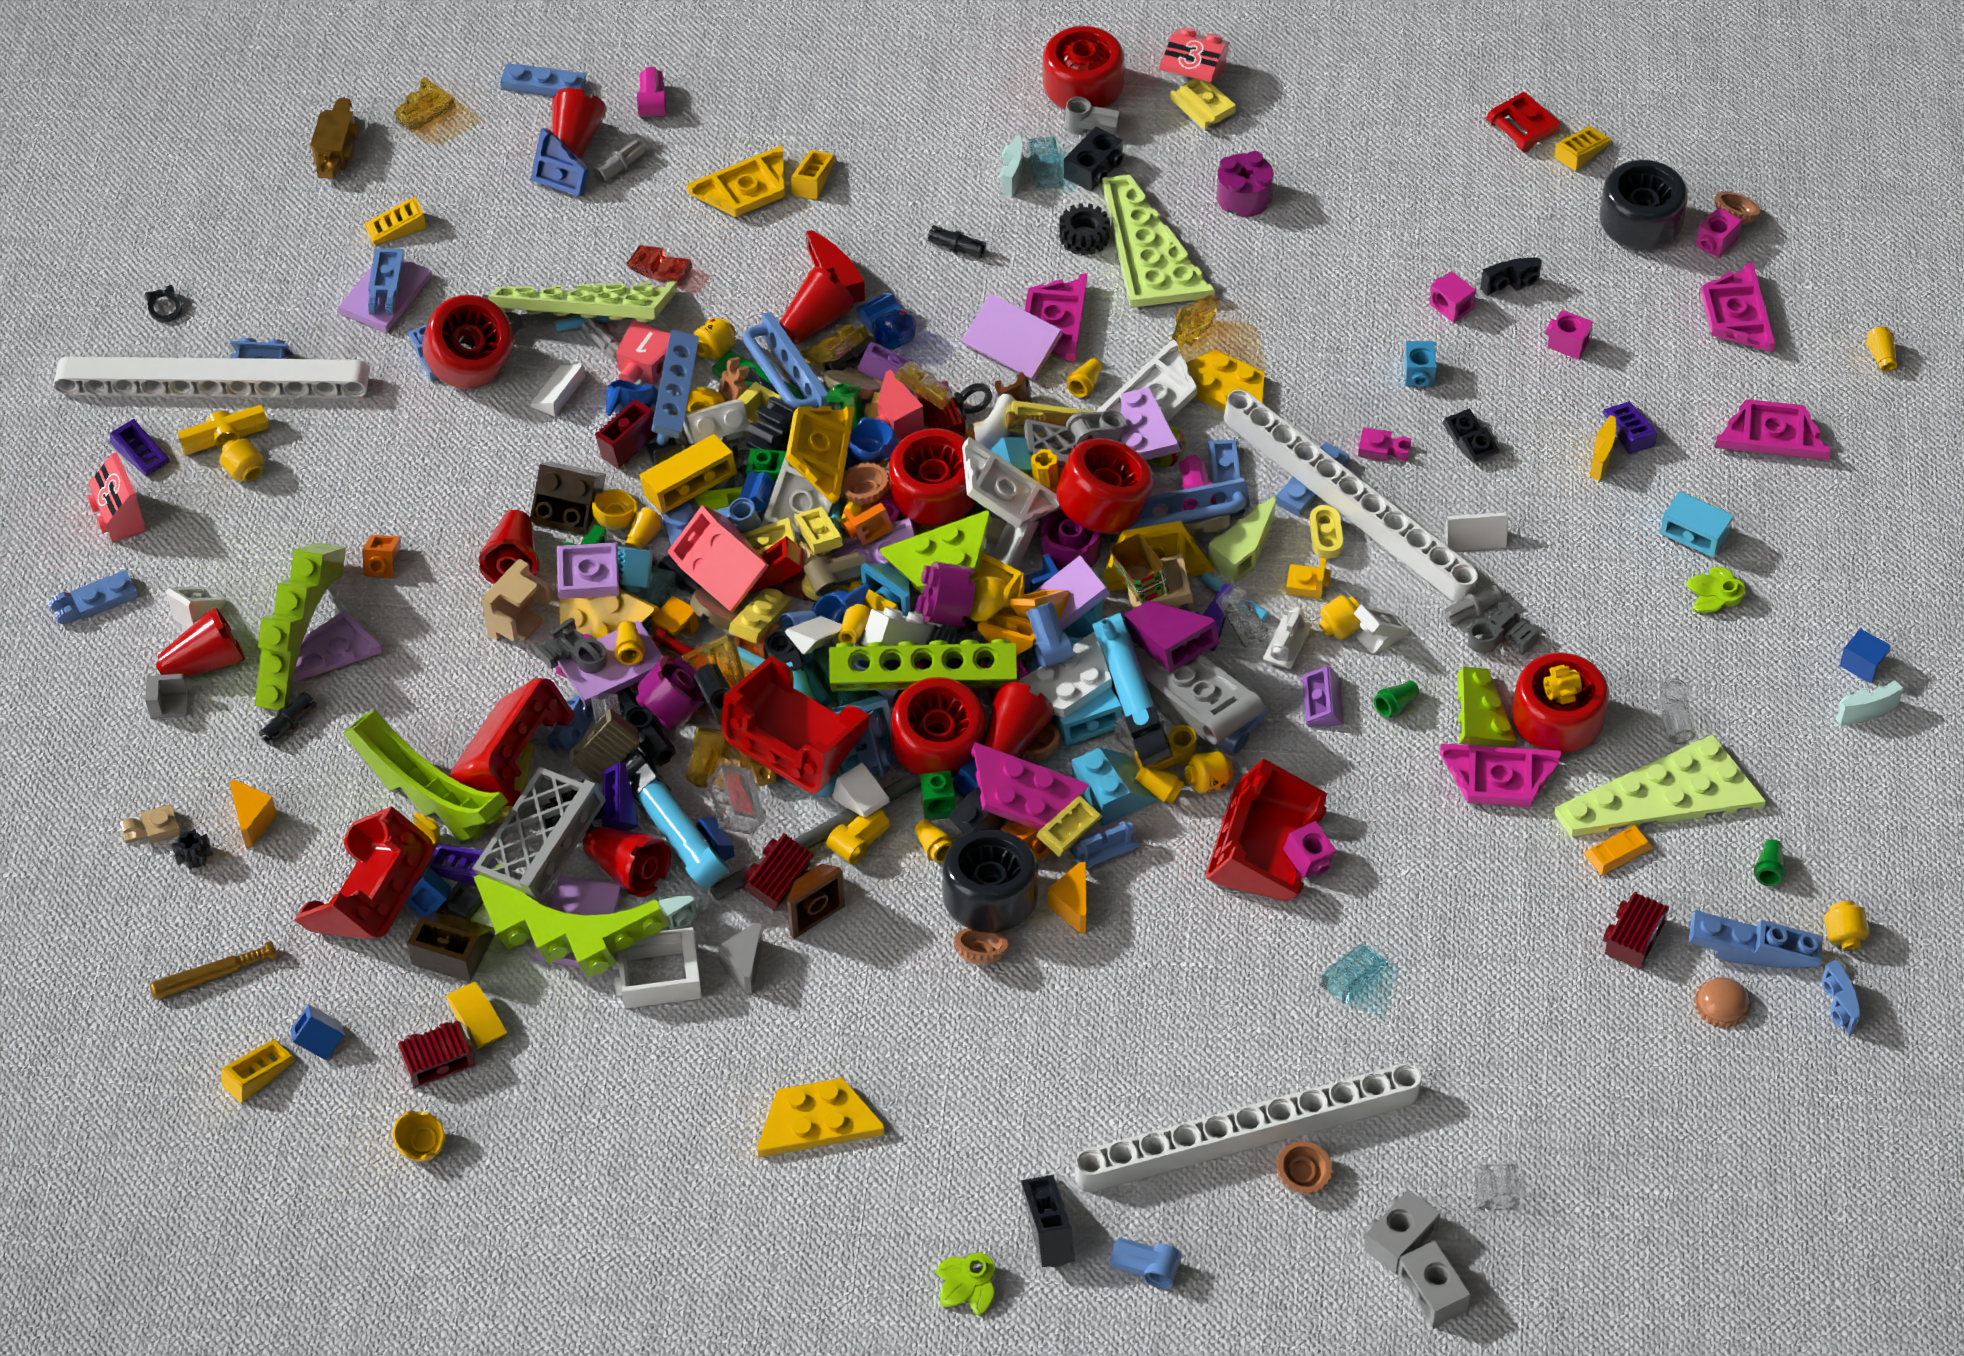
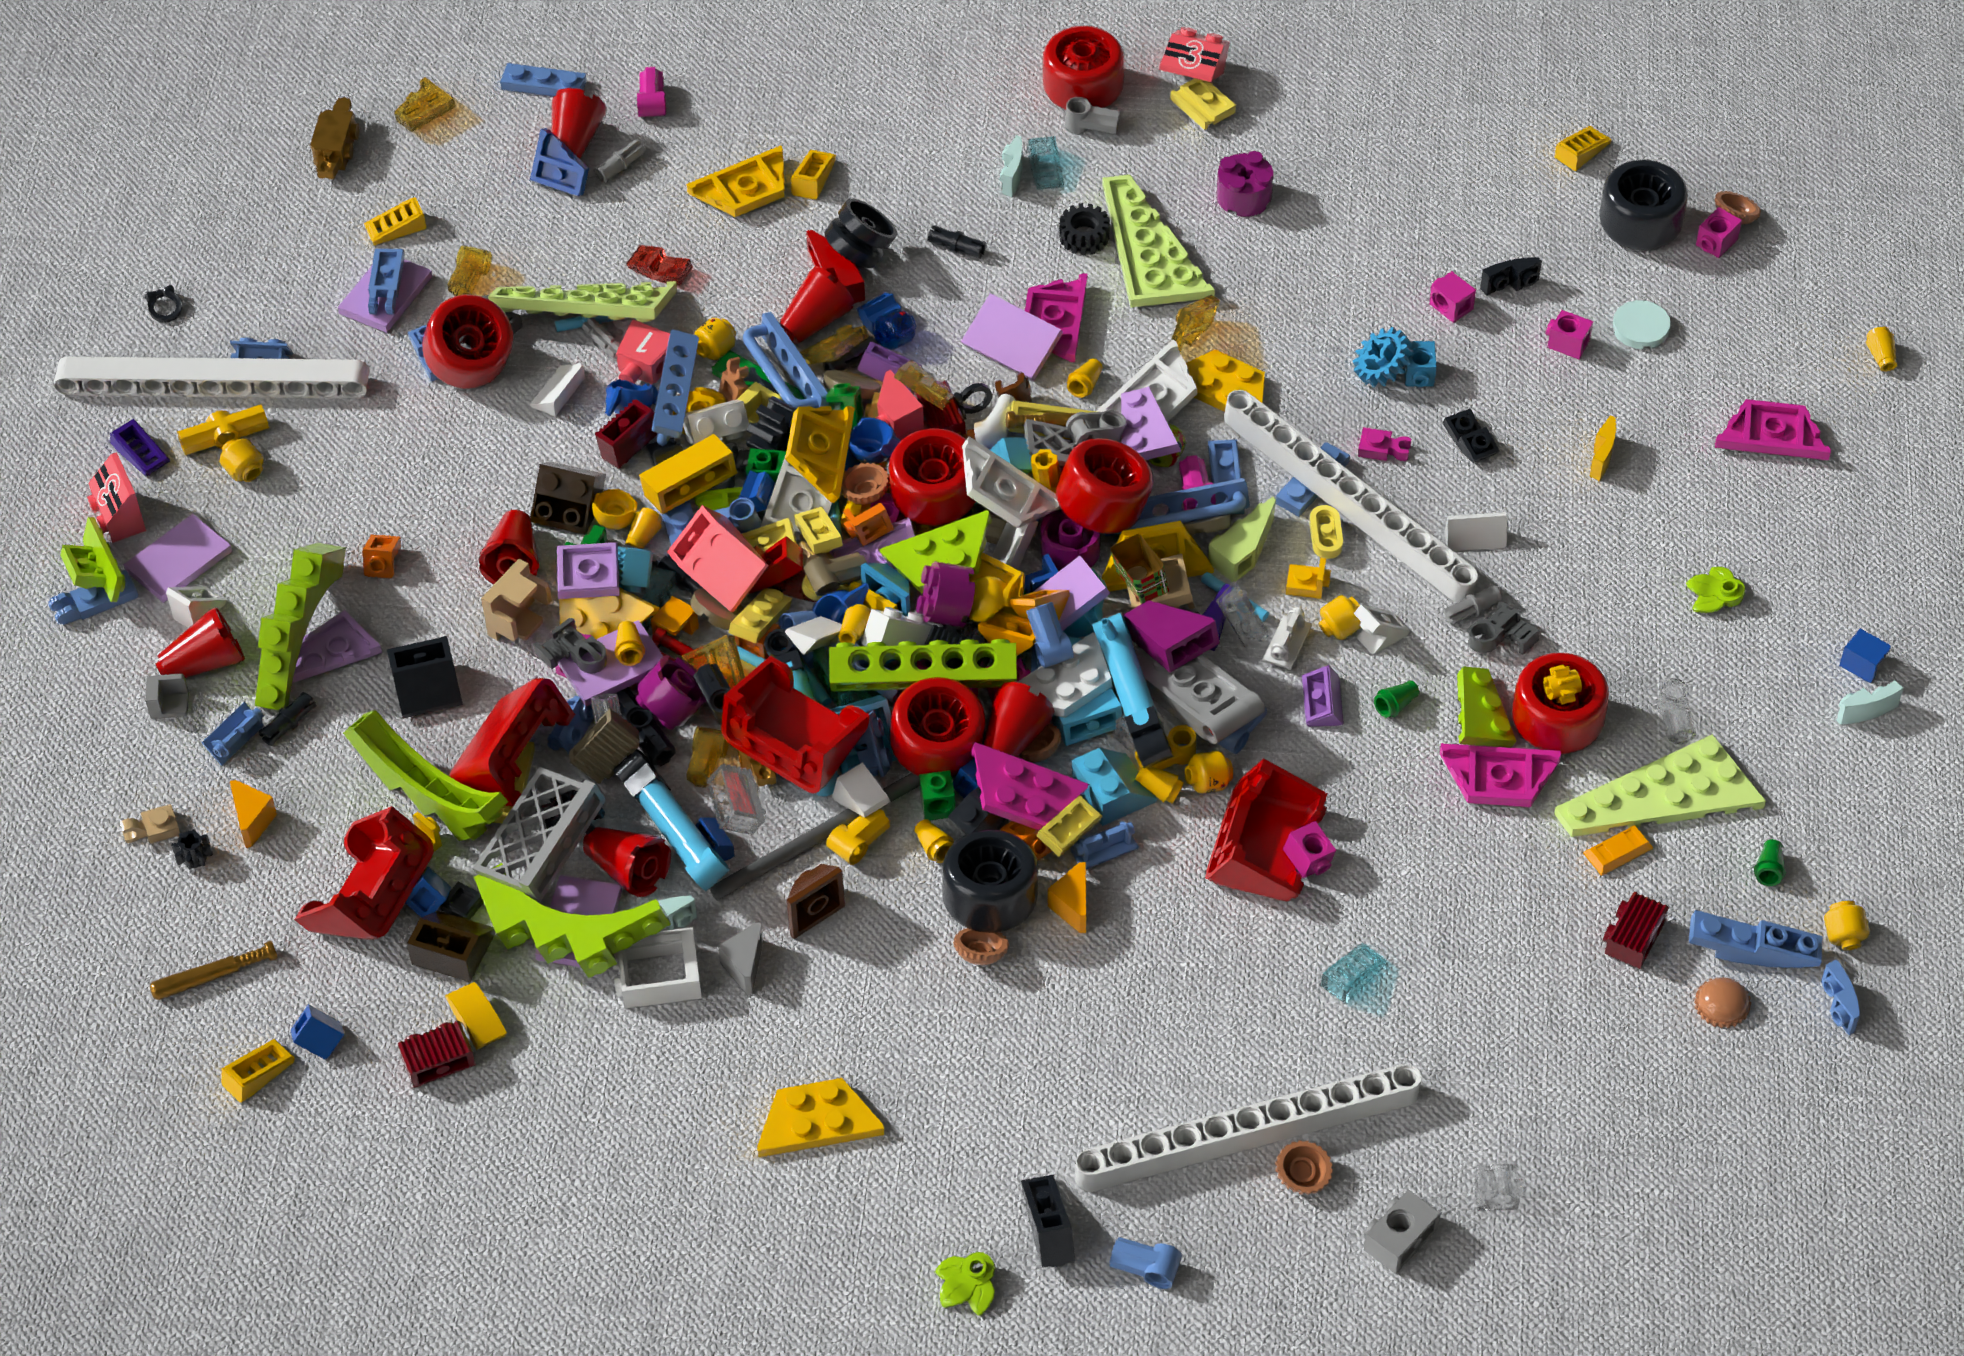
yellow hair [392,1110,446,1161] -> none
dark purple slope [425,844,499,888] -> none
dark purple slope [602,762,638,831] -> none
dark red brick [744,833,814,911] -> none
black brick [1064,126,1124,192] -> none
light grey brick [1397,1241,1471,1328] -> none
red plate [1486,91,1560,153] -> none
dark purple slope [1603,401,1657,454] -> none
medium azure brick [1660,491,1734,558] -> none
dark pink wing [1701,262,1775,352] -> none
none -> lime bracket [60,517,125,602]
none -> lavender tile [123,514,232,603]
none -> medium blue hinge [201,702,264,766]
none -> black slope [387,636,463,719]
none -> clear yellow piece [447,245,492,296]
none -> black wheel [824,198,898,268]
none -> dark azure gear [1353,327,1414,387]
none -> light aqua tile [1613,300,1670,349]

